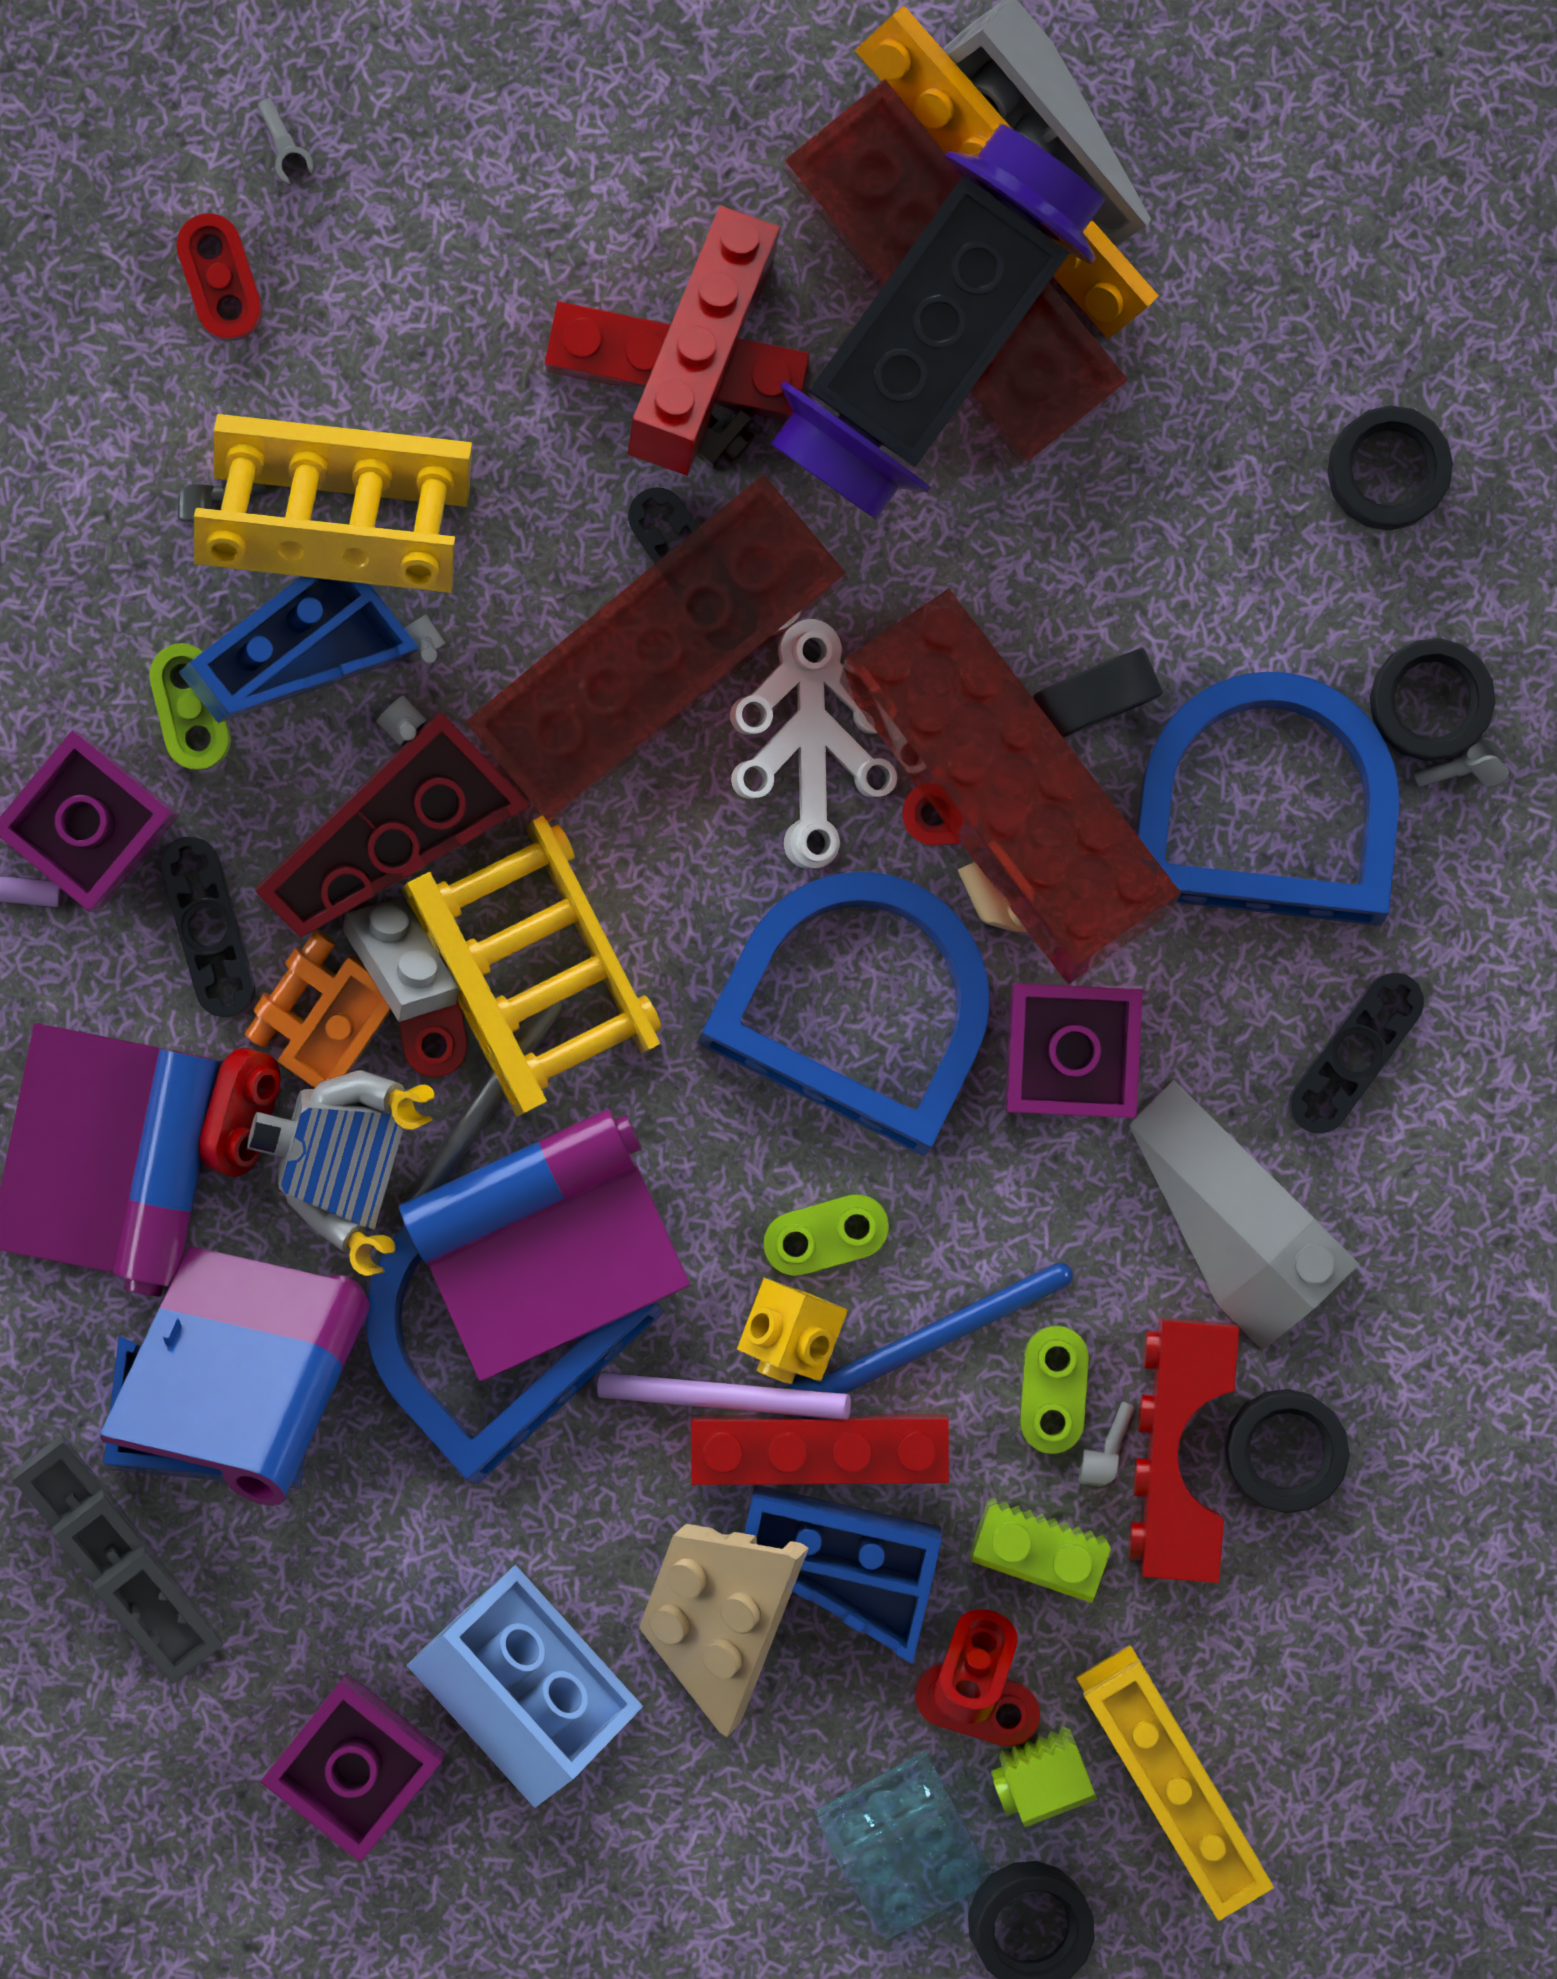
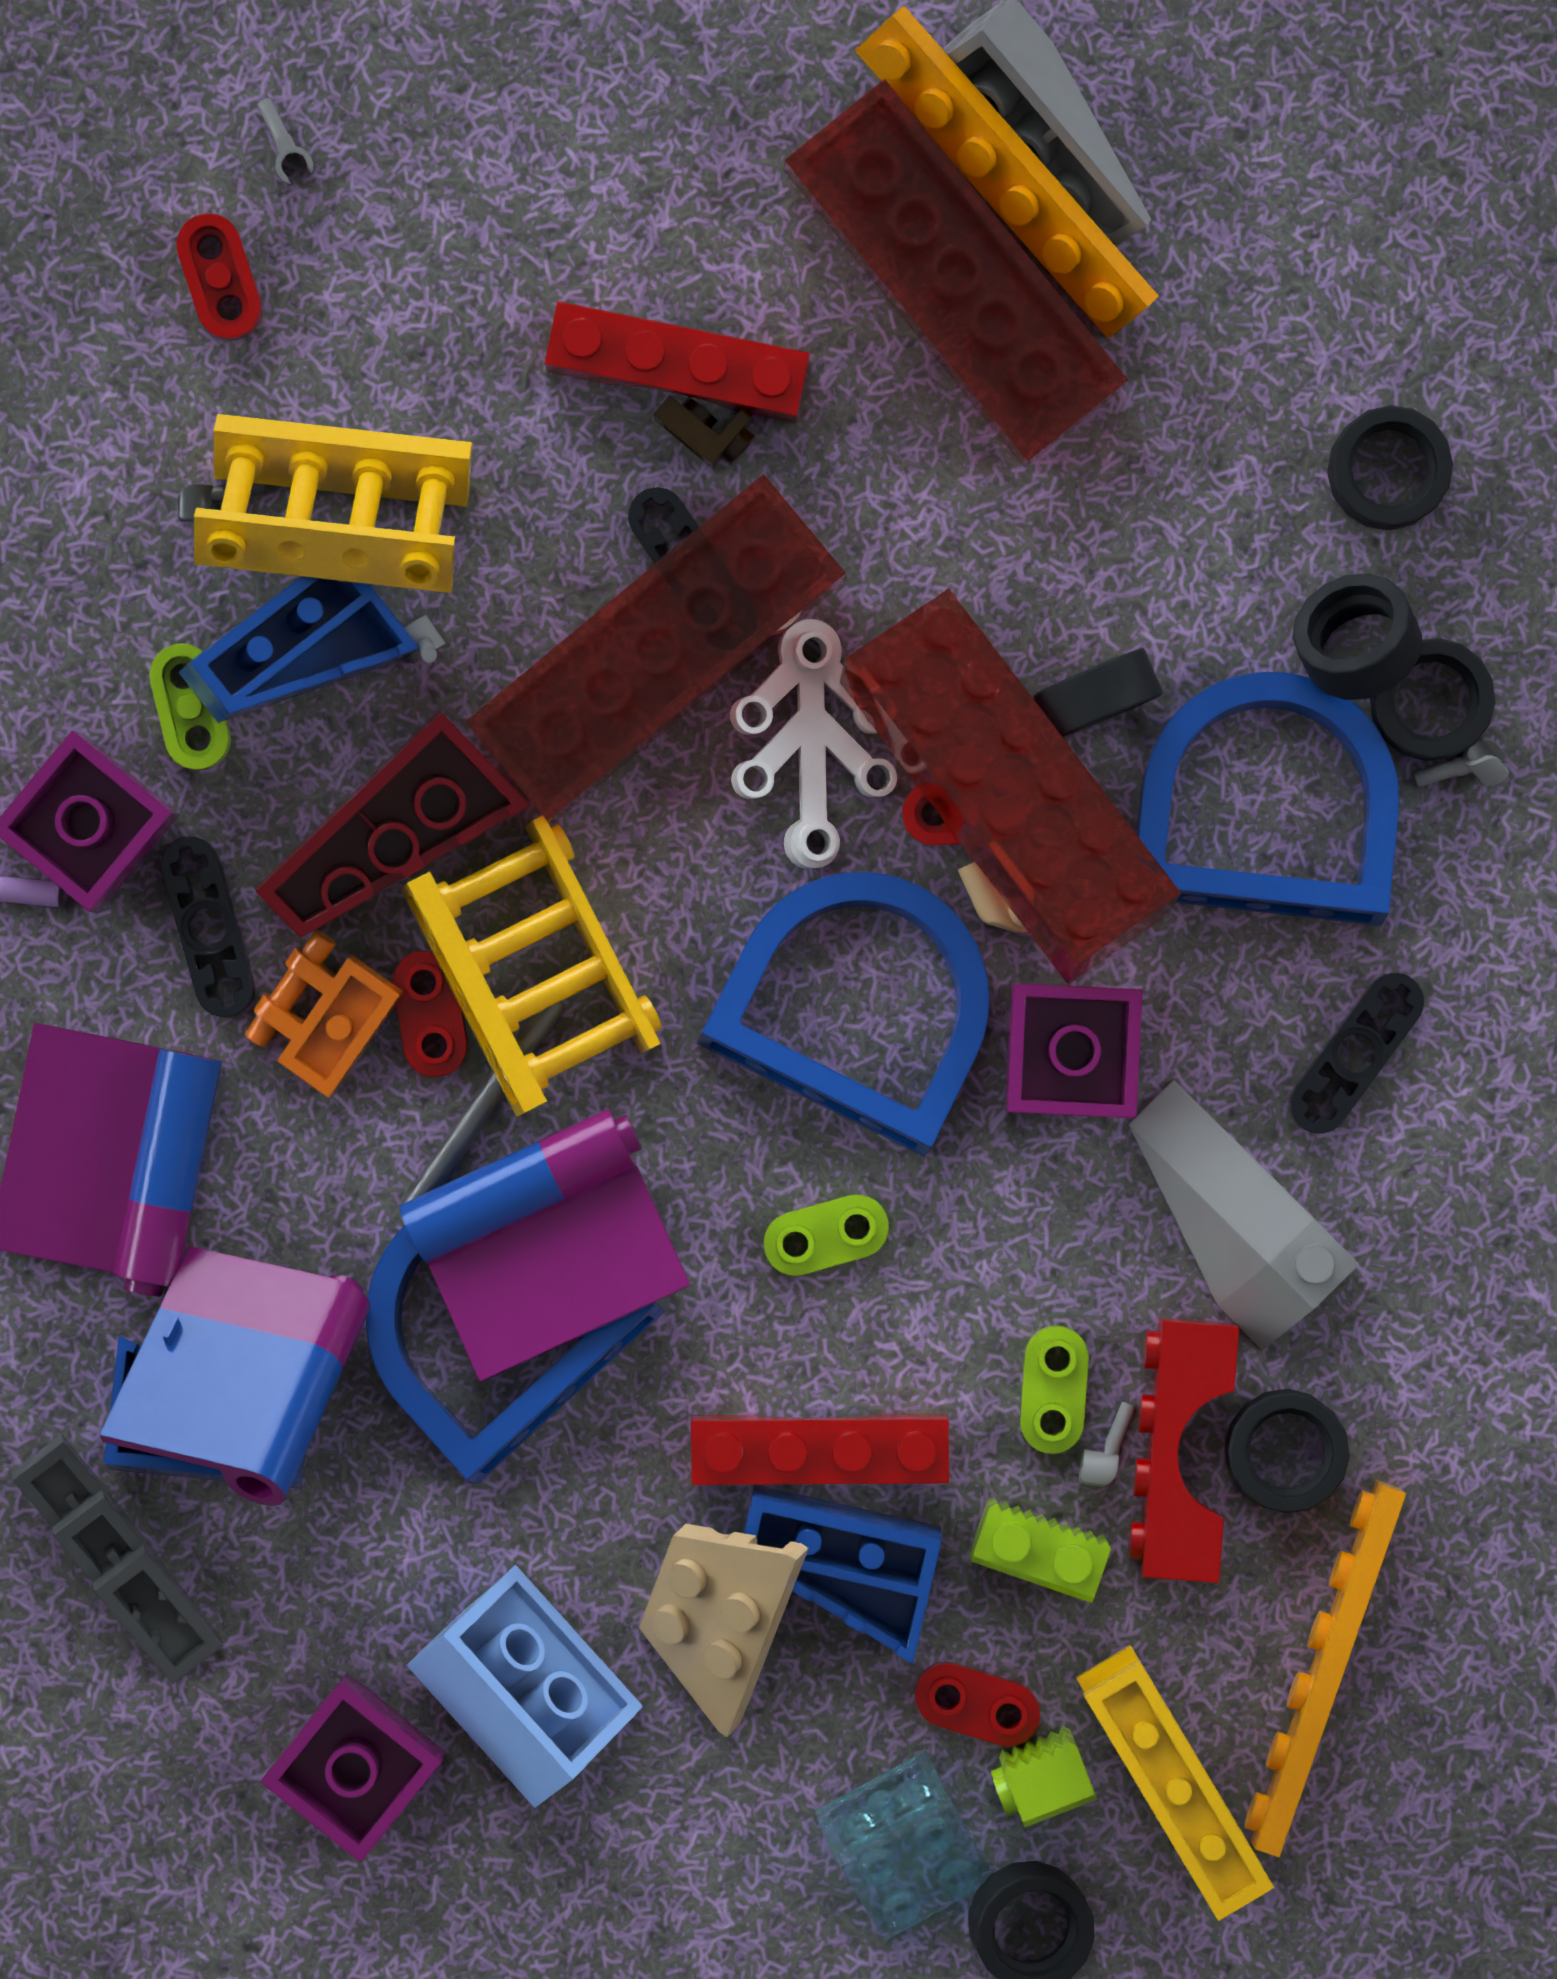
red plate [198,1048,281,1177] -> none
torso [247,1070,435,1276] -> none
light grey plate [342,897,459,1022] -> none
light grey hand [376,695,428,747] -> none
lavender bar [597,1373,851,1420] -> none
red arch [627,205,780,476] -> none
yellow brick [737,1278,848,1384] -> none
black brick [771,124,1106,520] -> none
blue piece [787,1263,1073,1418] -> none
red plate [934,1609,1018,1724] -> none
none -> light orange plate [1244,1480,1407,1857]
none -> black tyre [1292,573,1422,700]

